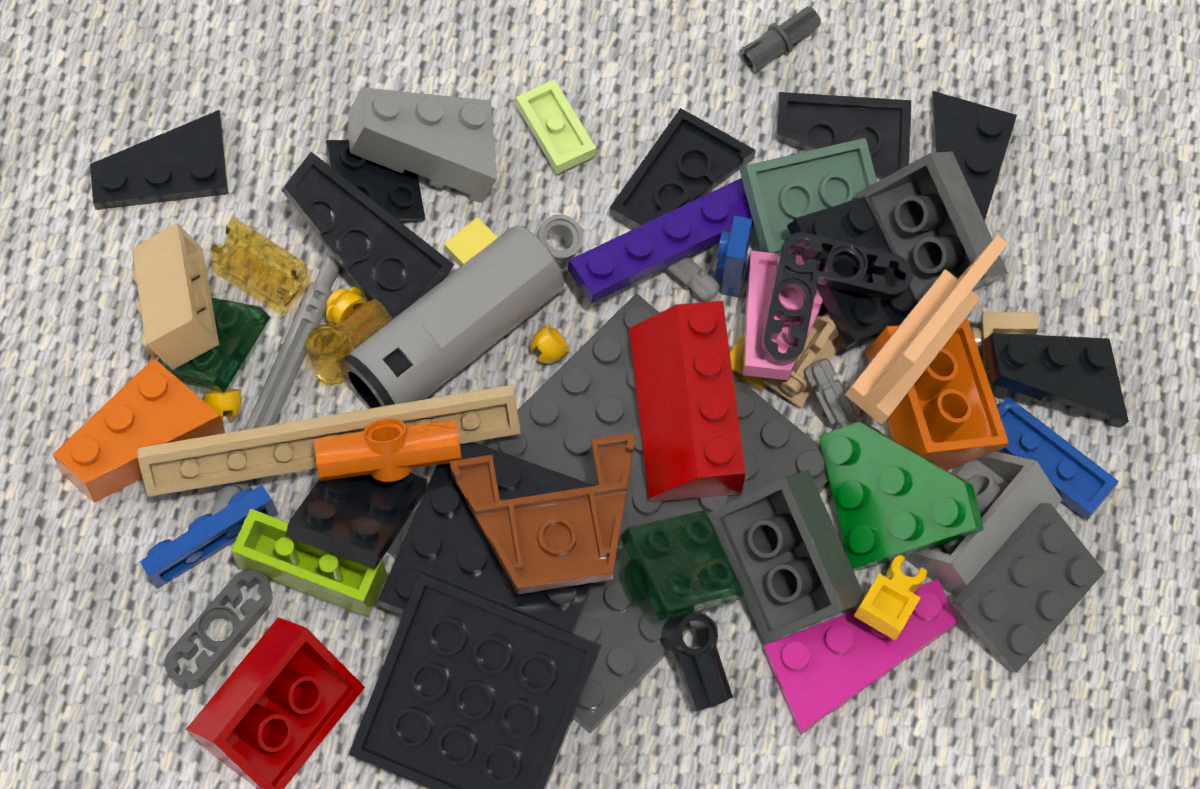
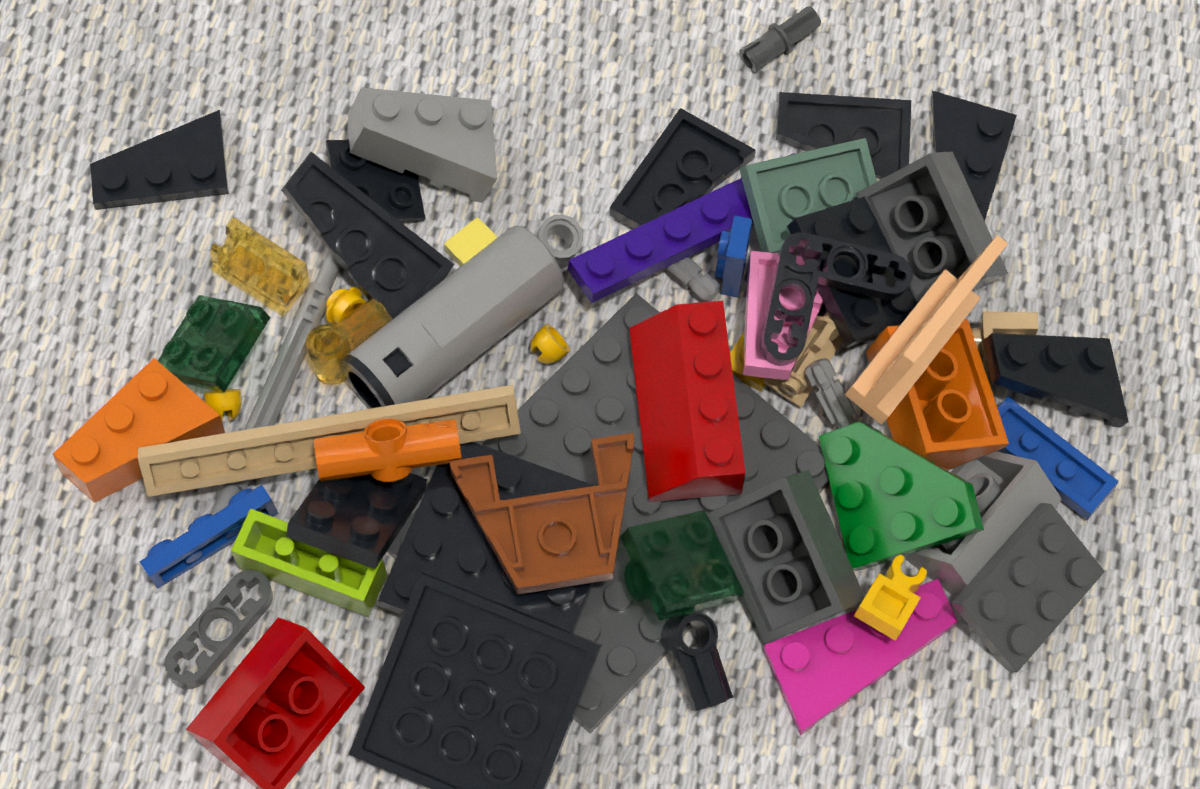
tan brick [132,223,219,370] -> none
yellowish green plate [516,79,596,174] -> none

